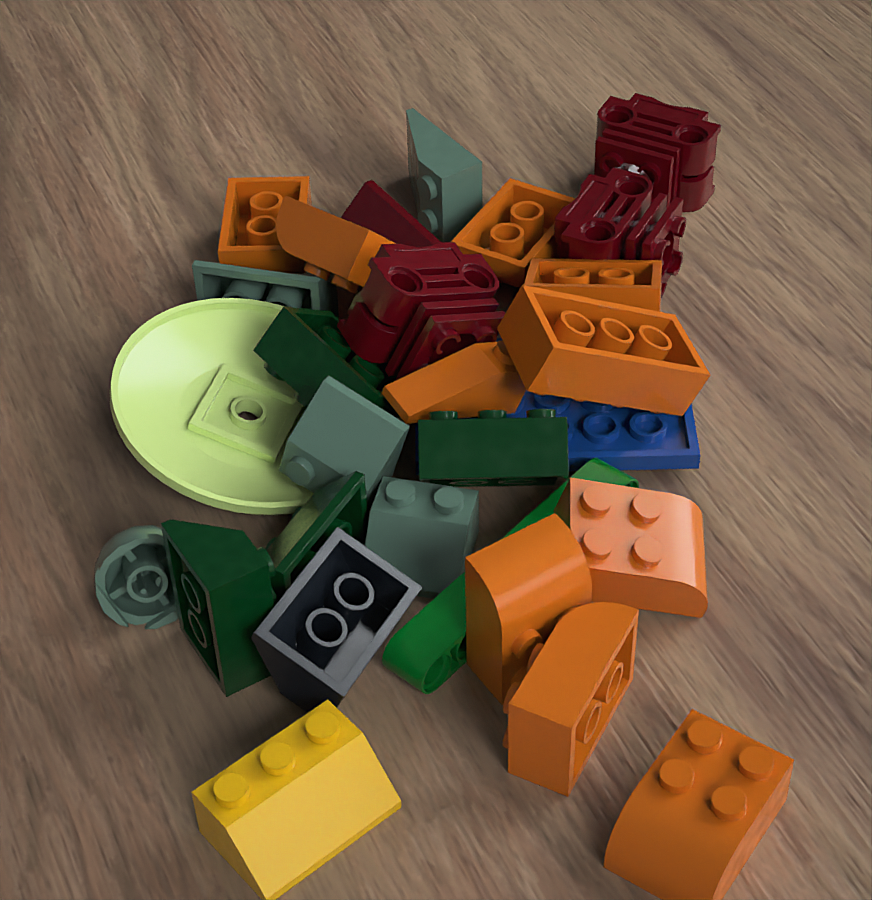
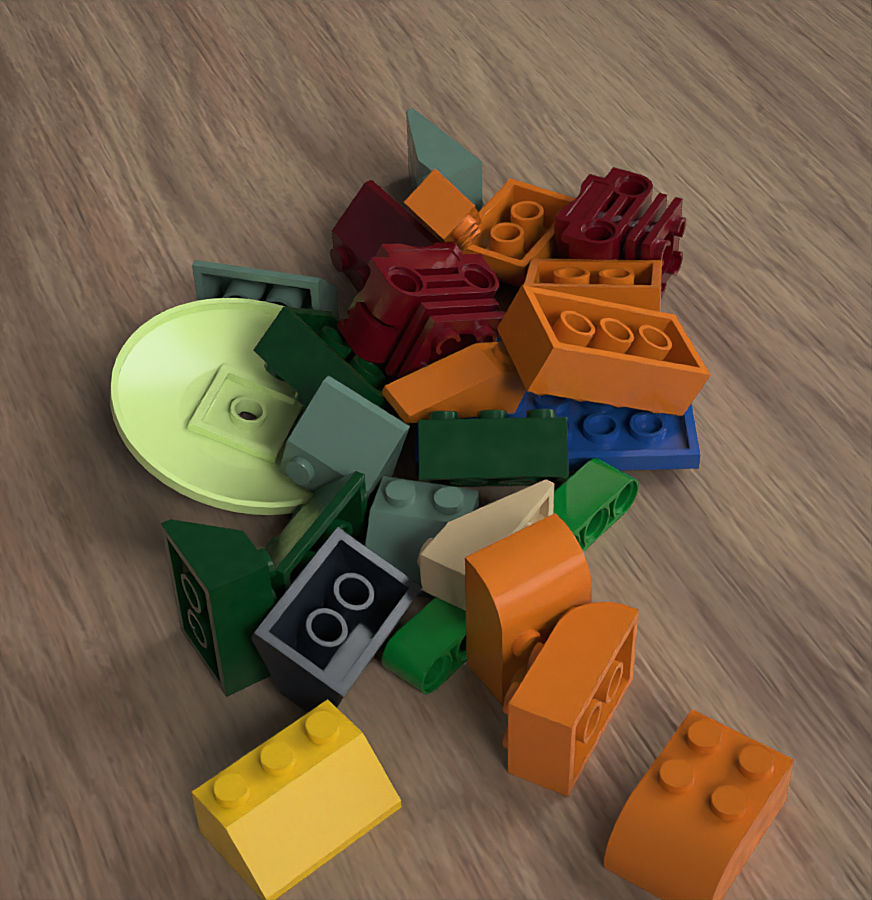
sand green cylinder [94,525,178,629] -> none
orange brick [218,176,312,273] -> none
orange brick [276,195,396,294] -> none
orange brick [554,477,708,618] -> none
dark red piece [594,93,721,212] -> none
none -> orange brick [404,168,482,251]
none -> tan slope [417,479,554,611]

